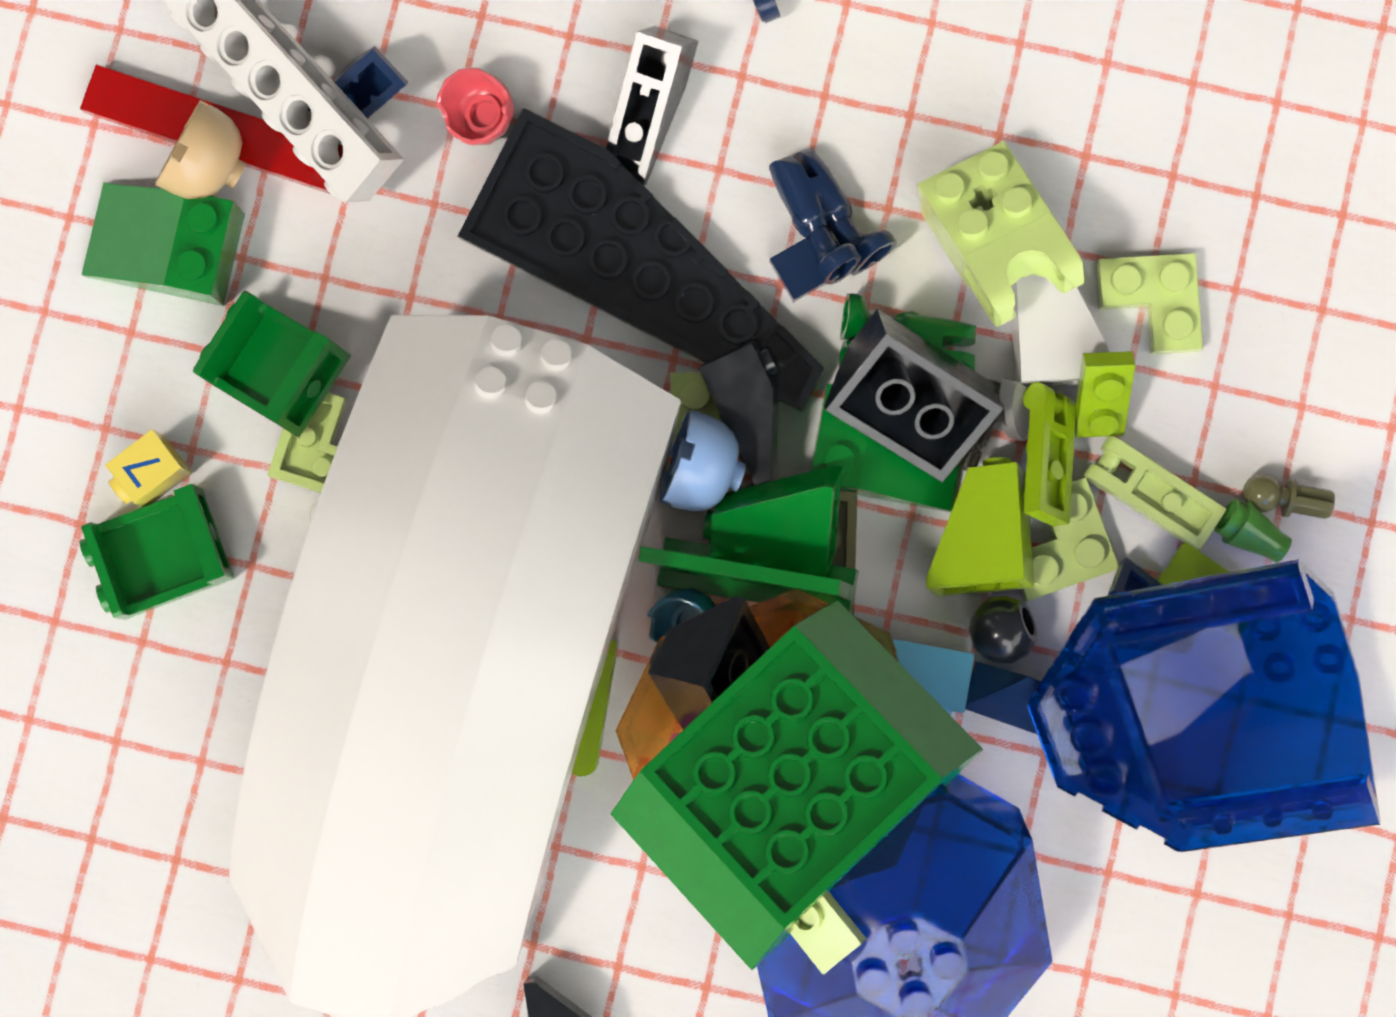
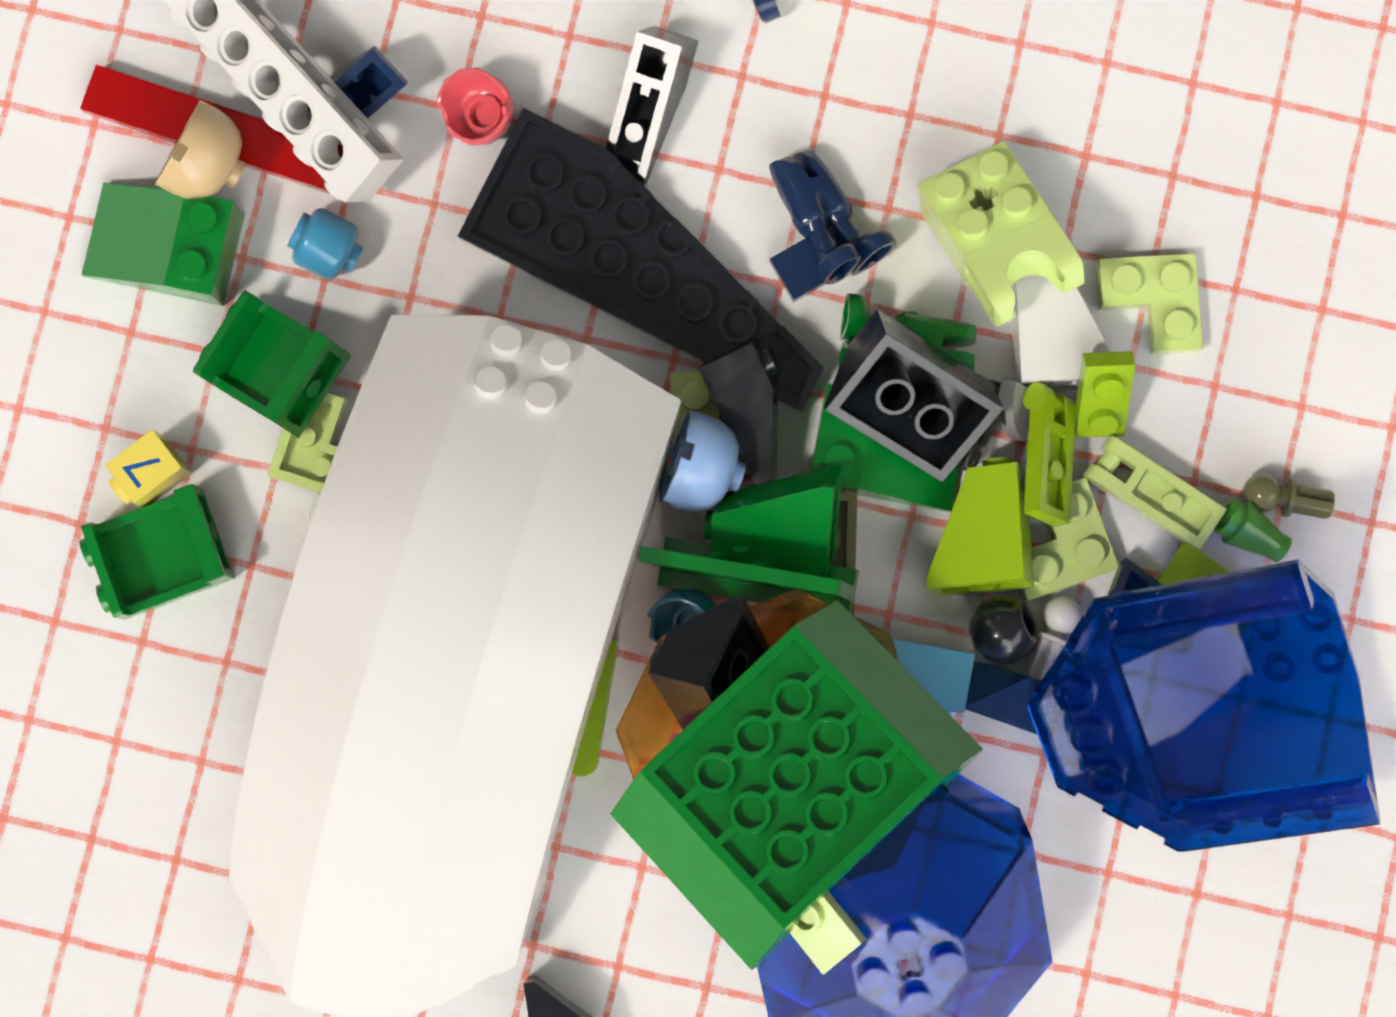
none -> dark azure head [287,208,363,280]
none -> white axle [1026,596,1083,685]

